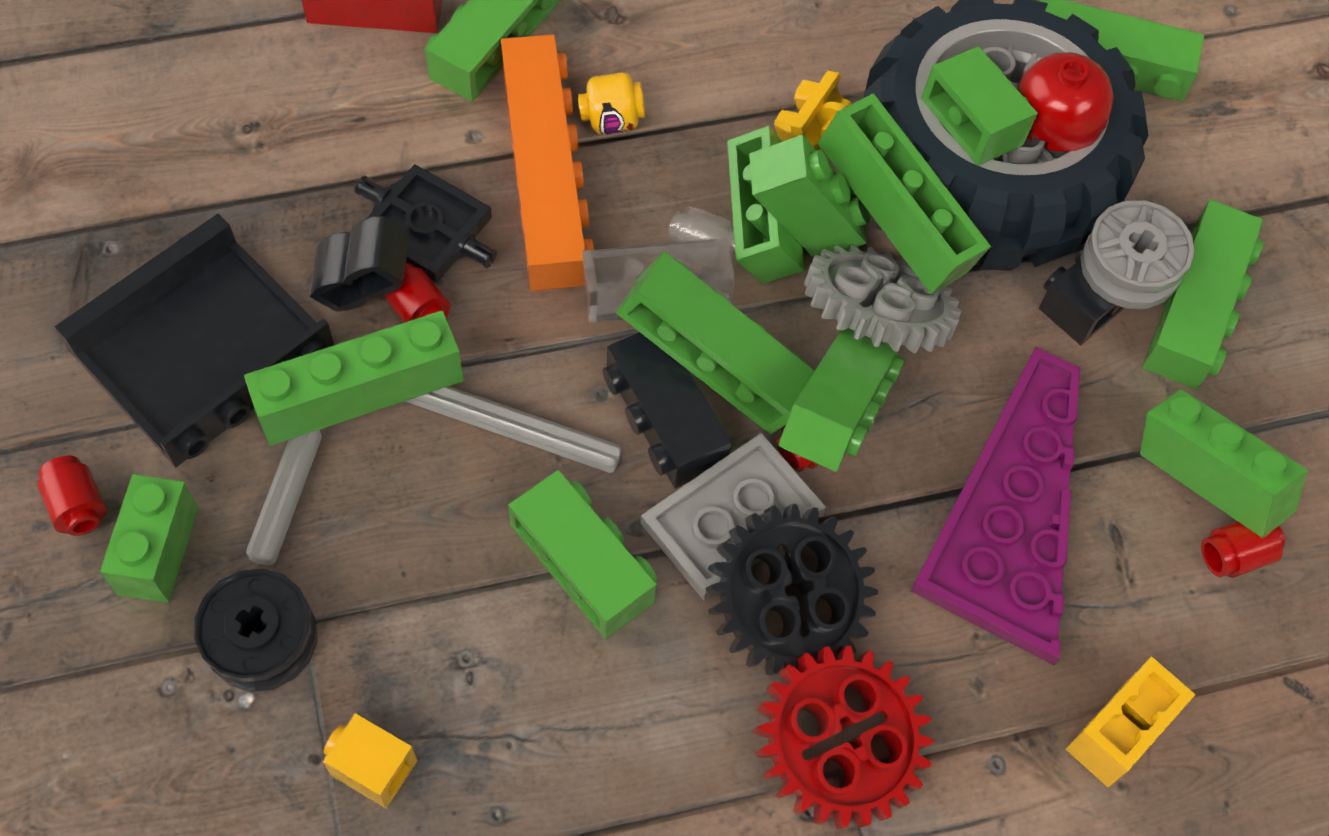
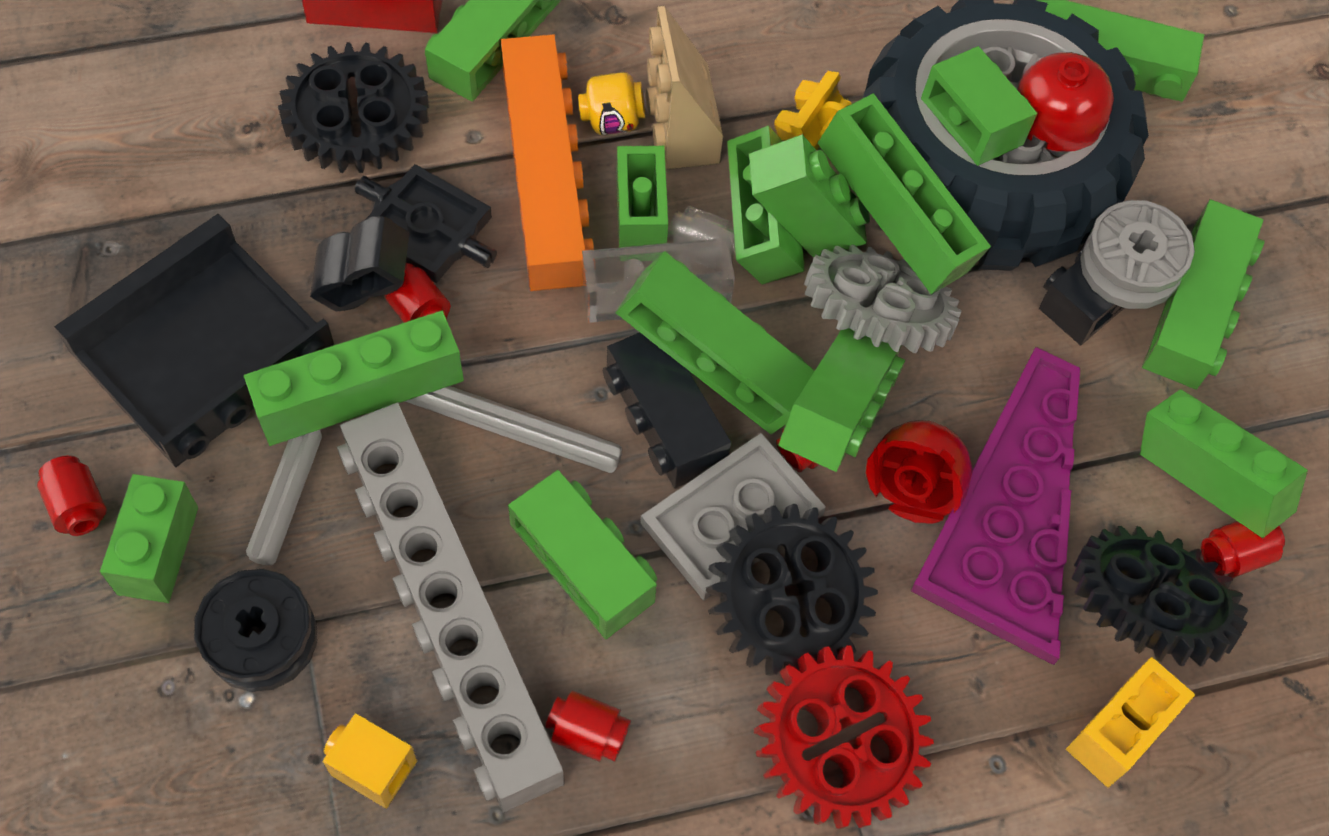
none -> black gear [278,42,430,173]
none -> light grey brick [337,403,564,813]
none -> red brick [545,690,631,762]
none -> bright green brick [616,146,668,257]
none -> tan slope [646,6,723,169]
none -> red cylinder [865,420,973,524]
none -> black gear [1072,526,1248,666]

